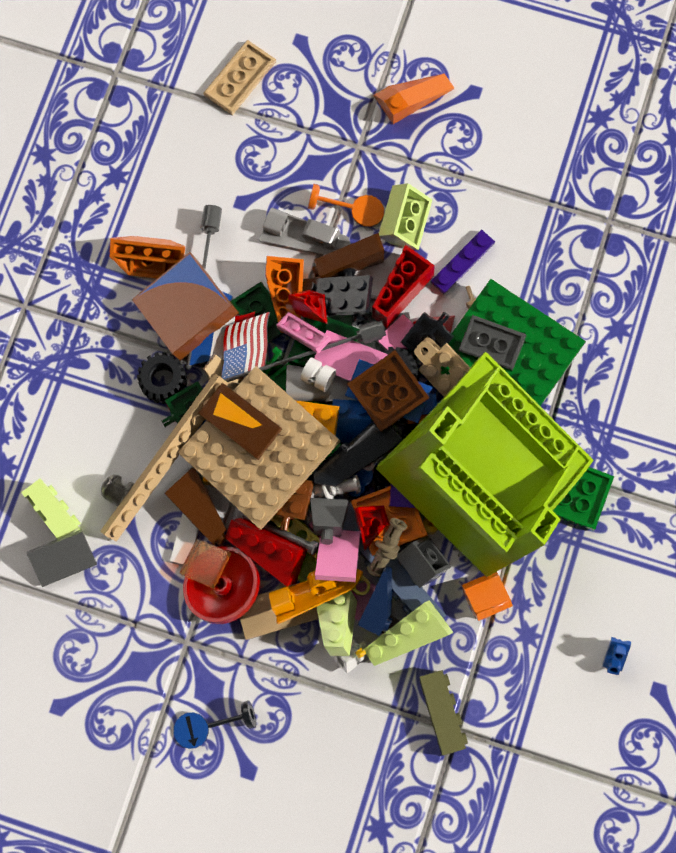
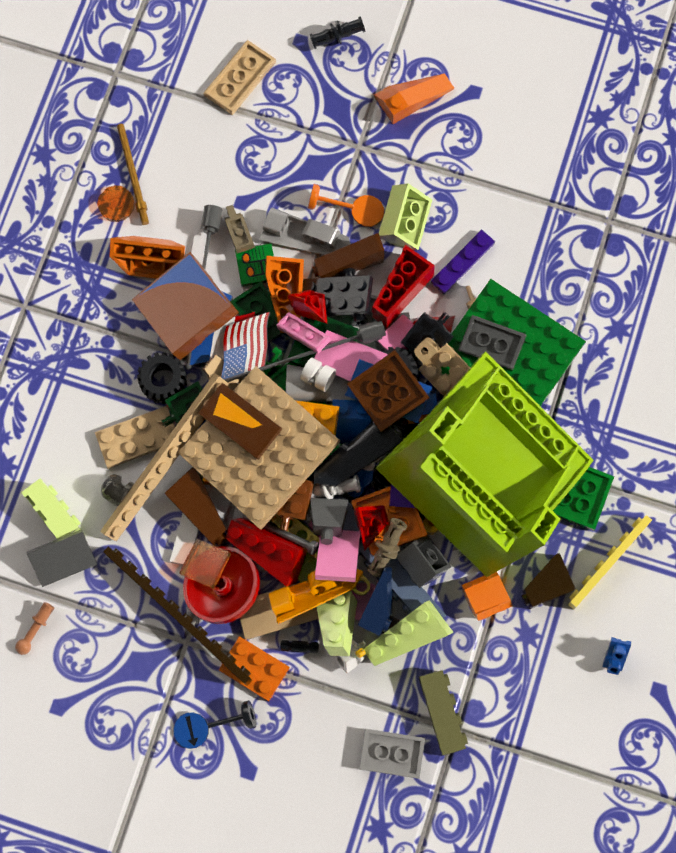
none -> nougat pin [15,602,55,655]
none -> tan plate [95,406,175,469]
none -> clear orange tile [97,185,135,222]
none -> dark brown plate [103,546,253,686]
none -> pearl gold bar [117,124,149,225]
none -> orange plate [219,636,290,702]
none -> dark tan hinge [225,205,255,254]
none -> green tile [235,243,274,287]
none -> black axle [280,640,319,653]
none -> black piece [309,16,366,50]
none -> light grey plate [359,729,425,779]
none -> dark brown slope [521,553,576,609]
none -> light yellow plate [568,515,652,610]

